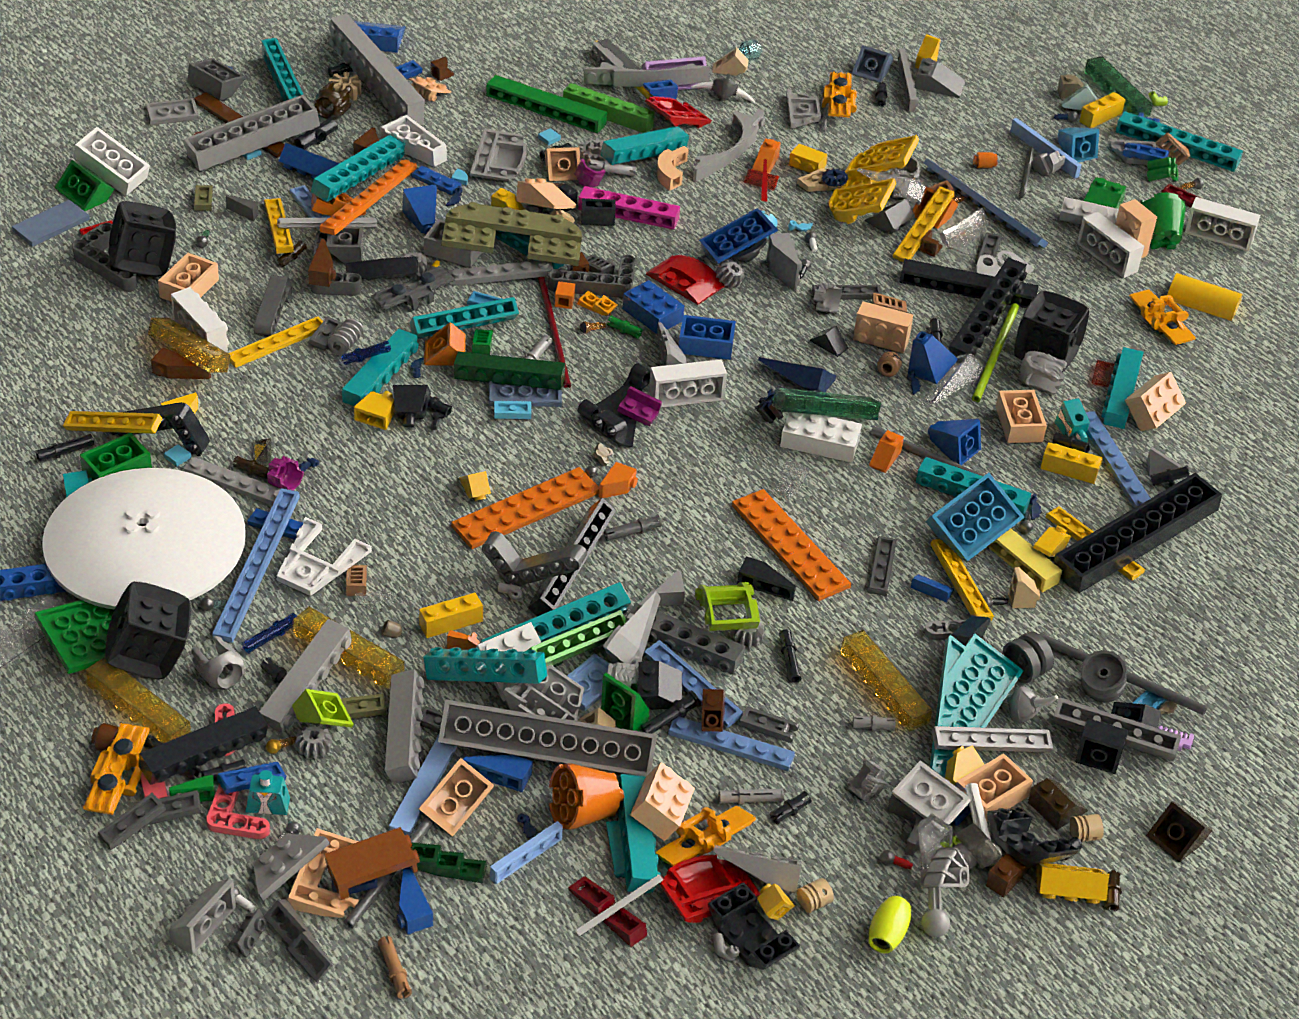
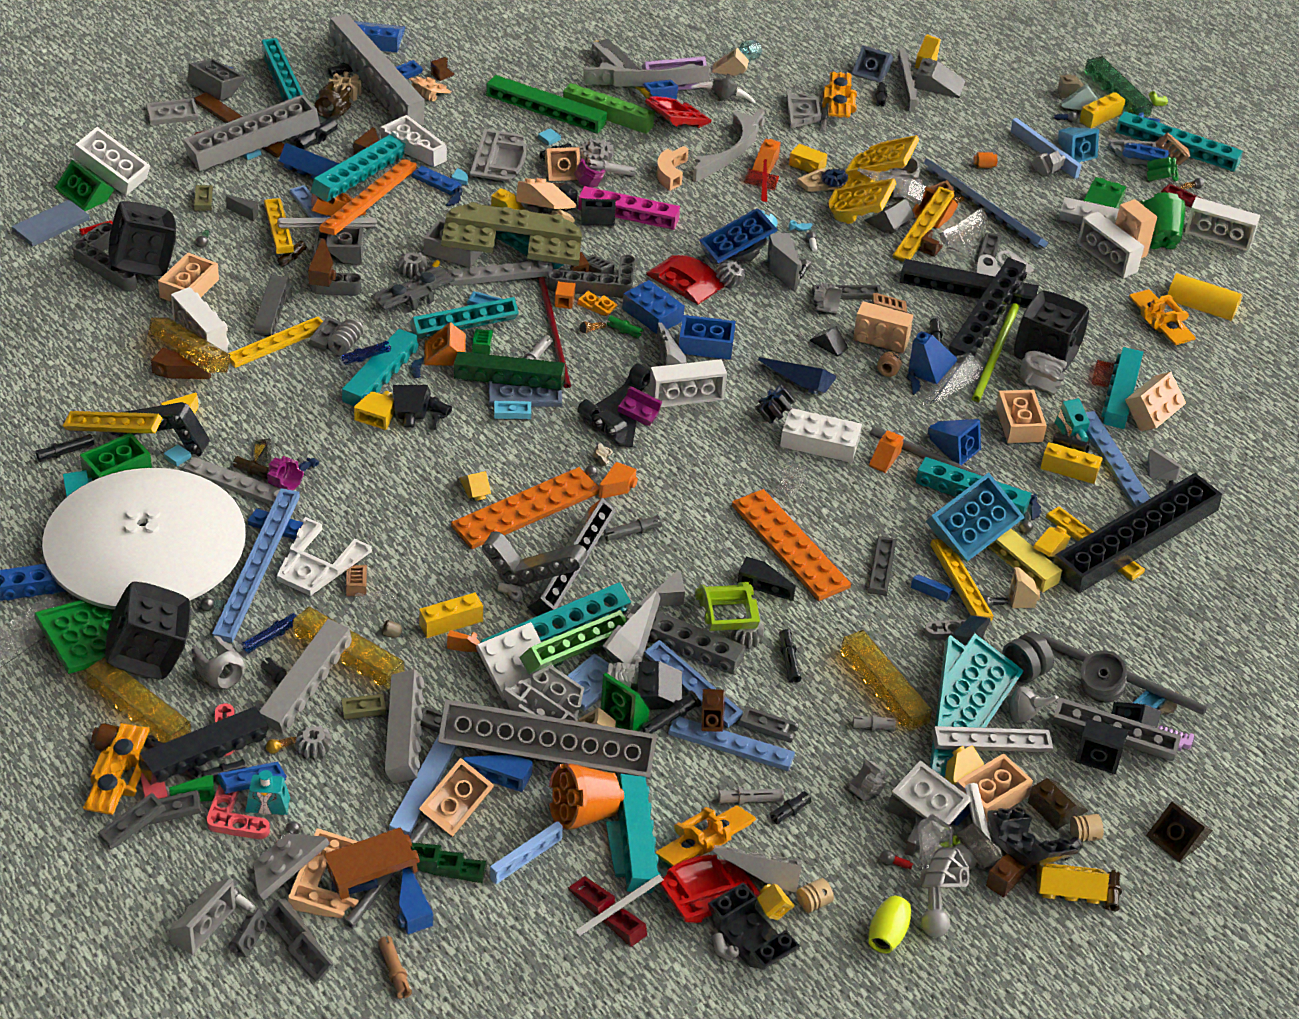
lime slope [292,689,354,728] -> none
black slope [345,257,418,281] -> none
blue slope [402,185,437,234] -> none
teal brick [423,647,548,684] -> none
dark blue piece [517,813,539,838] -> none
teal brick [600,126,690,165] -> none
light nougat brick [630,762,694,841] -> none
clear green brick [772,388,881,420] -> none
dark grey piece [1019,147,1034,198] -> none
black pin [1150,465,1190,486] -> none

